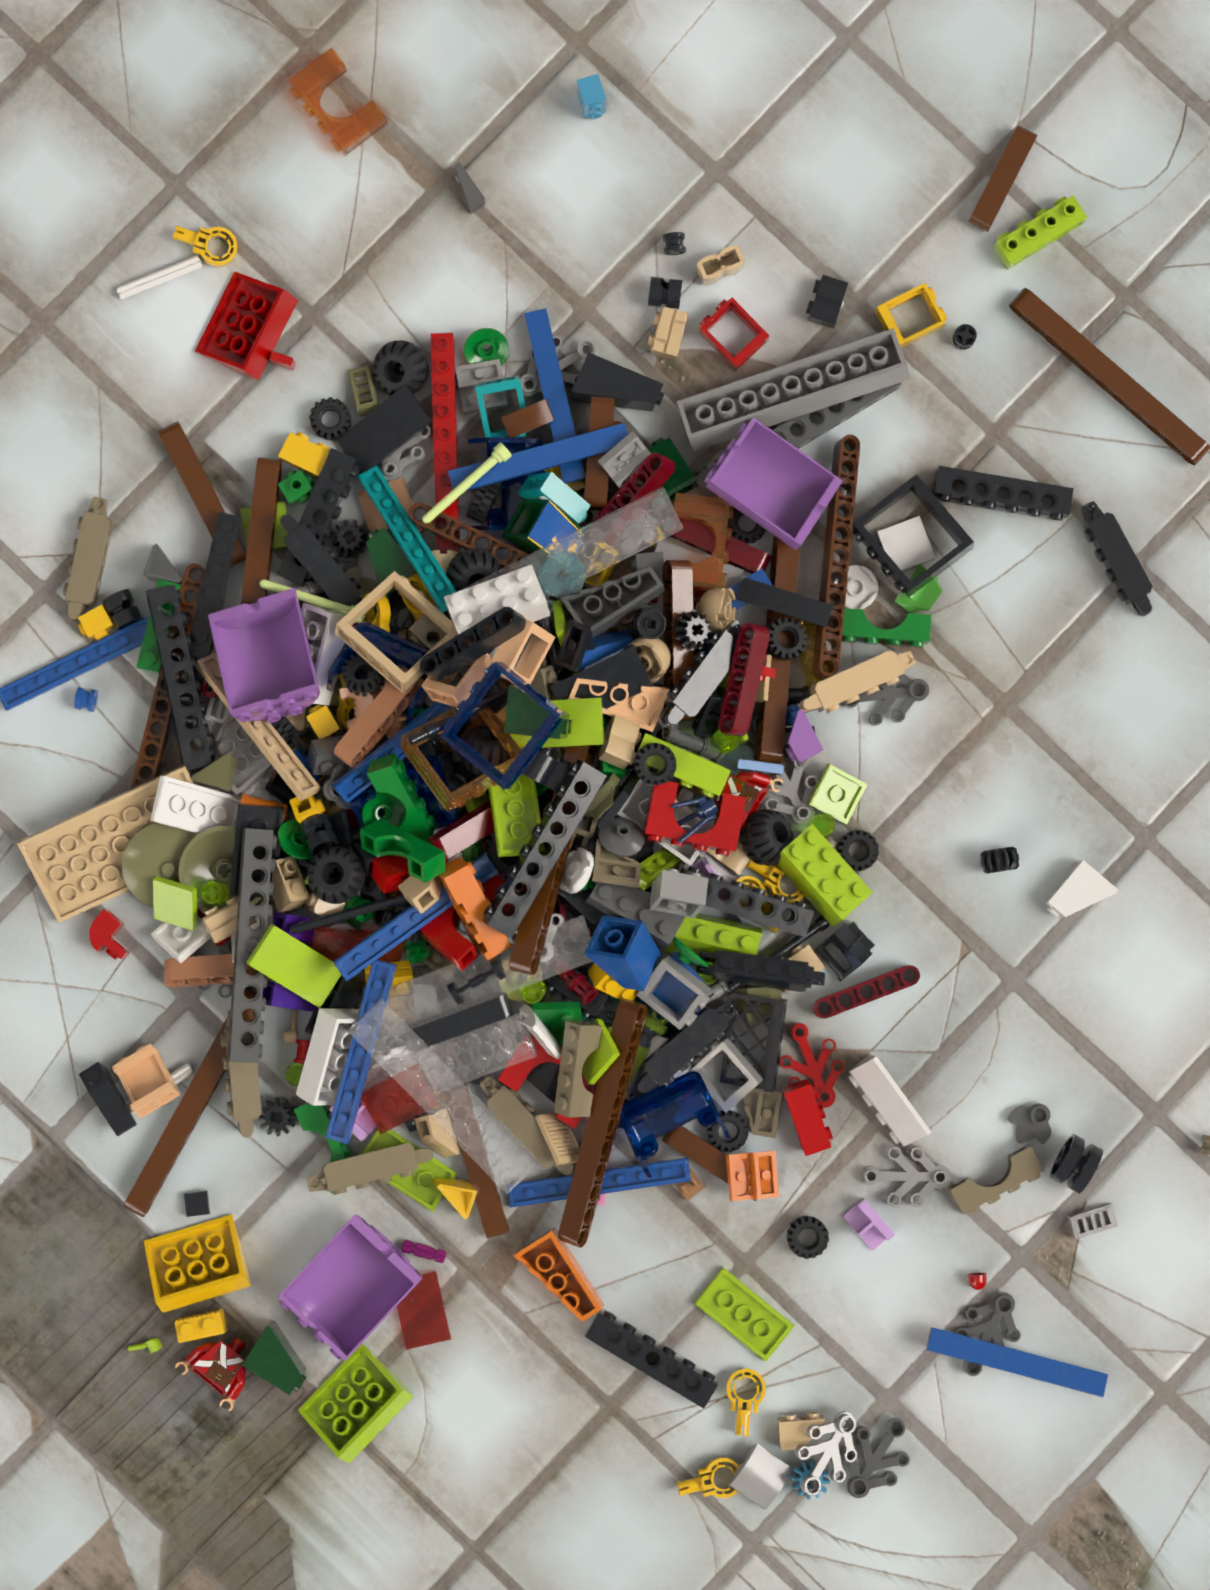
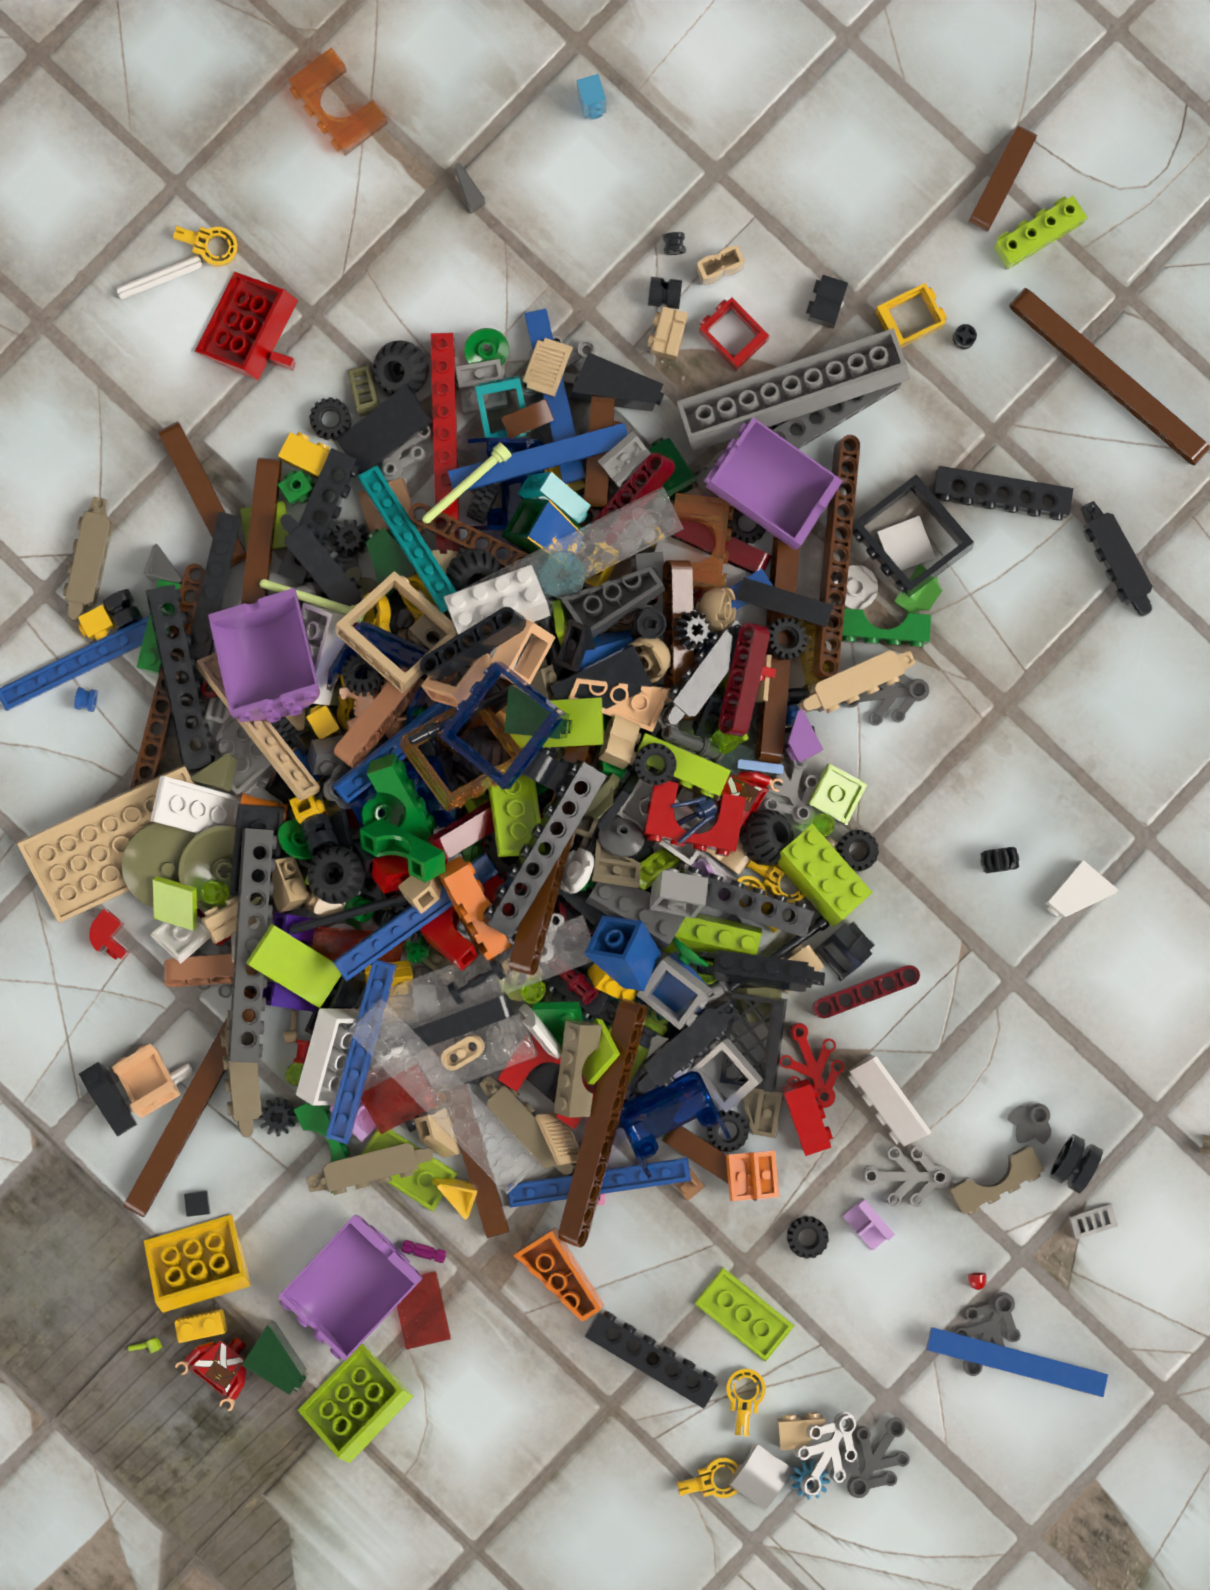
none -> tan plate [441,1035,485,1071]
none -> tan window [522,338,573,398]

